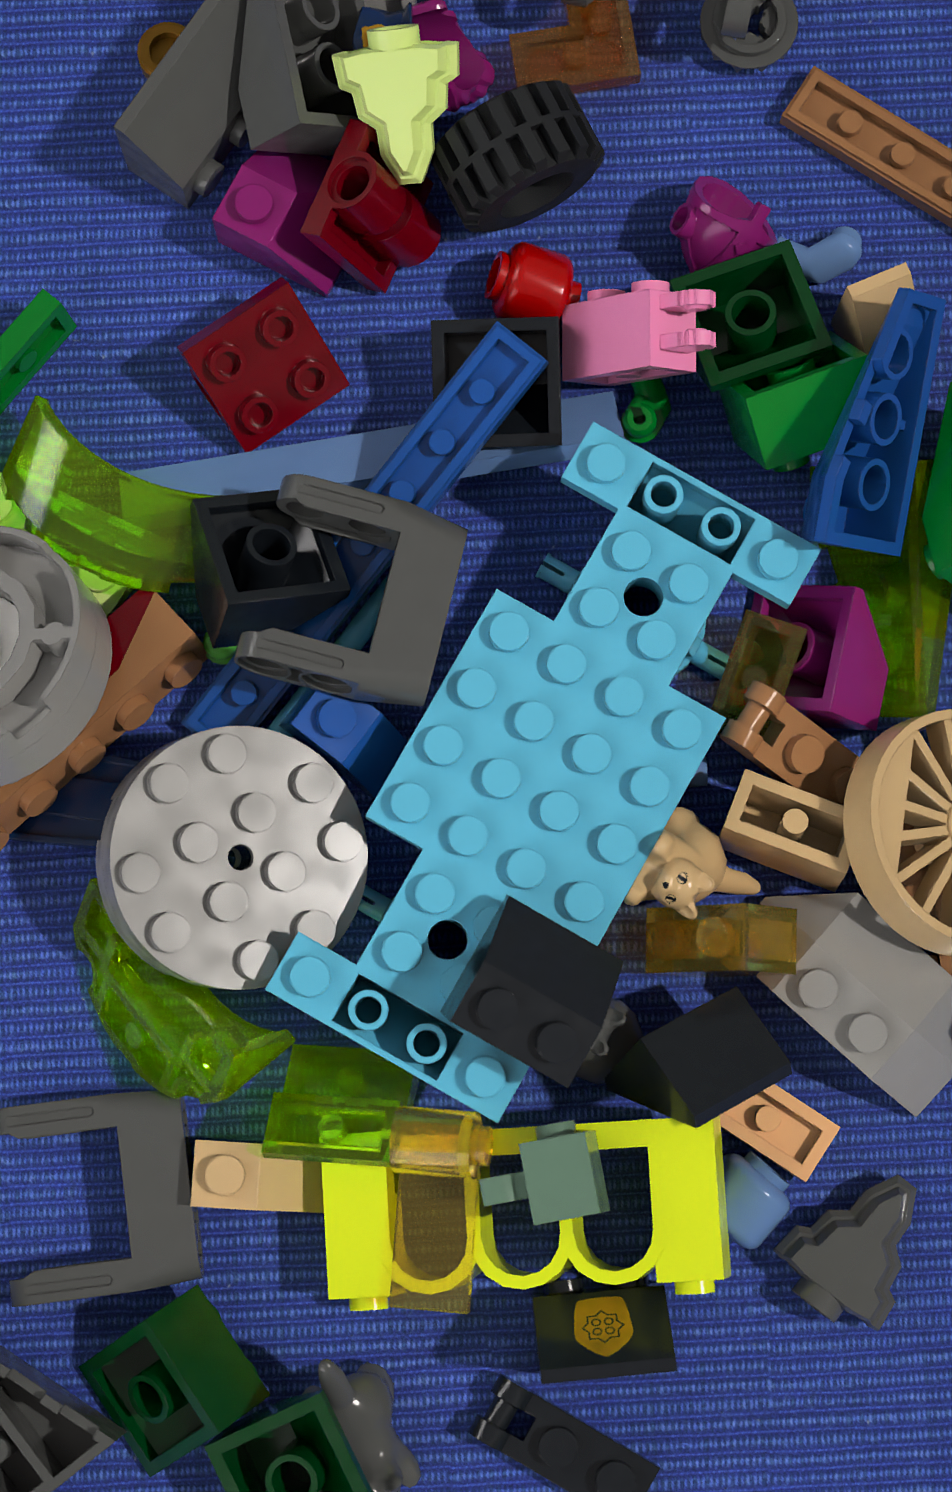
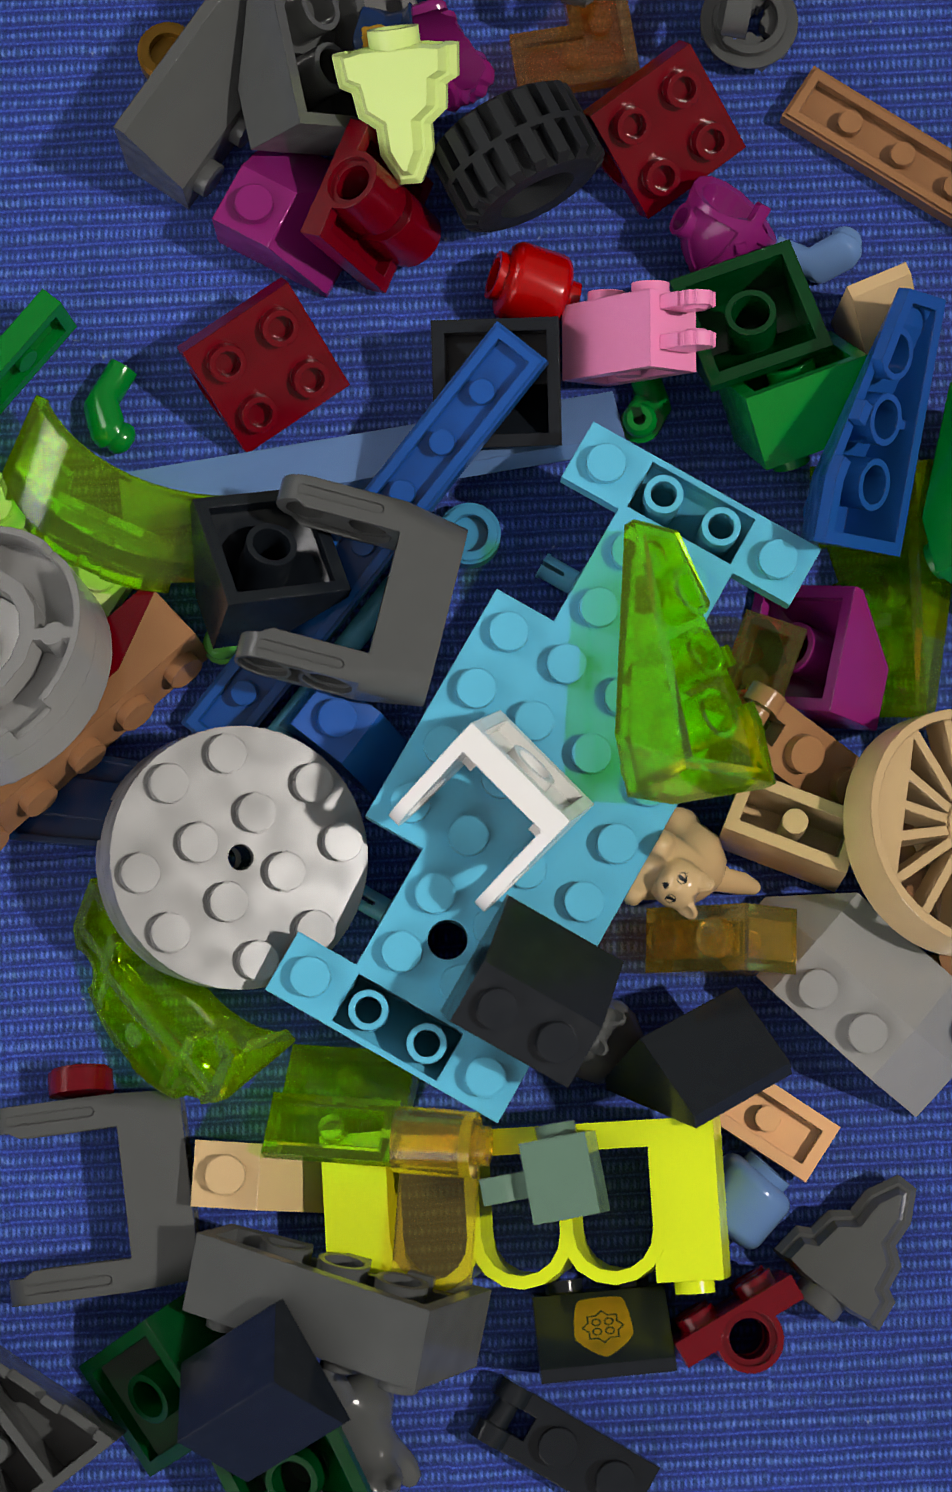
none -> dark red tile [48,1064,114,1100]
none -> green arm [83,359,137,454]
none -> black slope [177,1299,351,1482]
none -> dark grey wedge [182,1224,492,1396]
none -> white hose [389,710,594,912]
none -> dark azure tile [443,503,501,569]
none -> dark red plate [583,40,746,219]
none -> clear neon green wedge [615,519,776,804]
none -> dark red plate [672,1265,804,1374]

